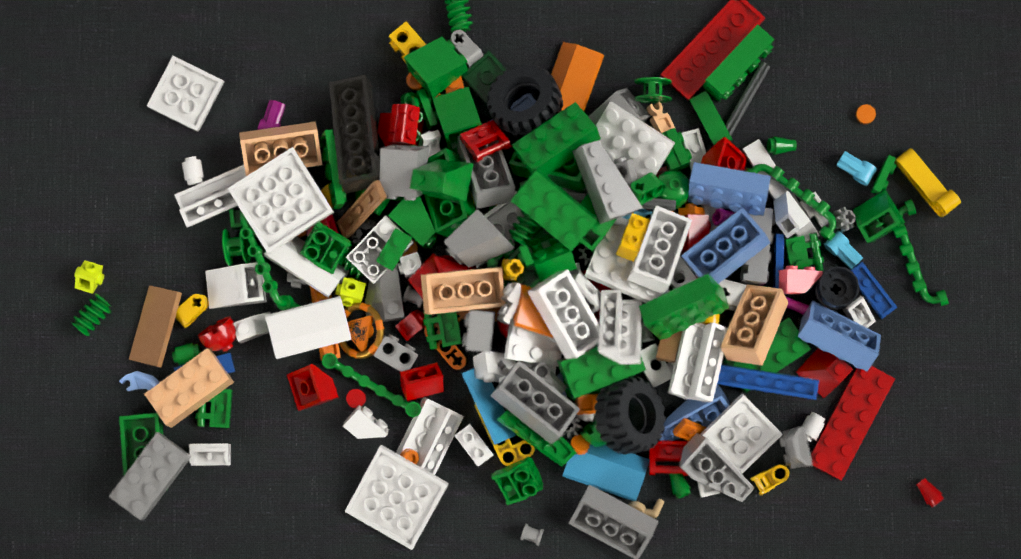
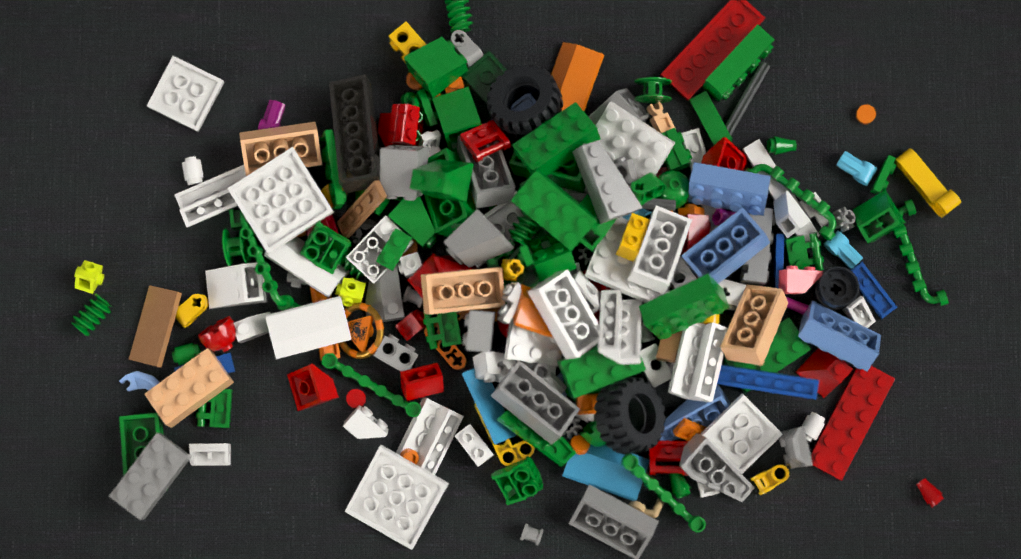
none -> green bar [621,454,706,532]

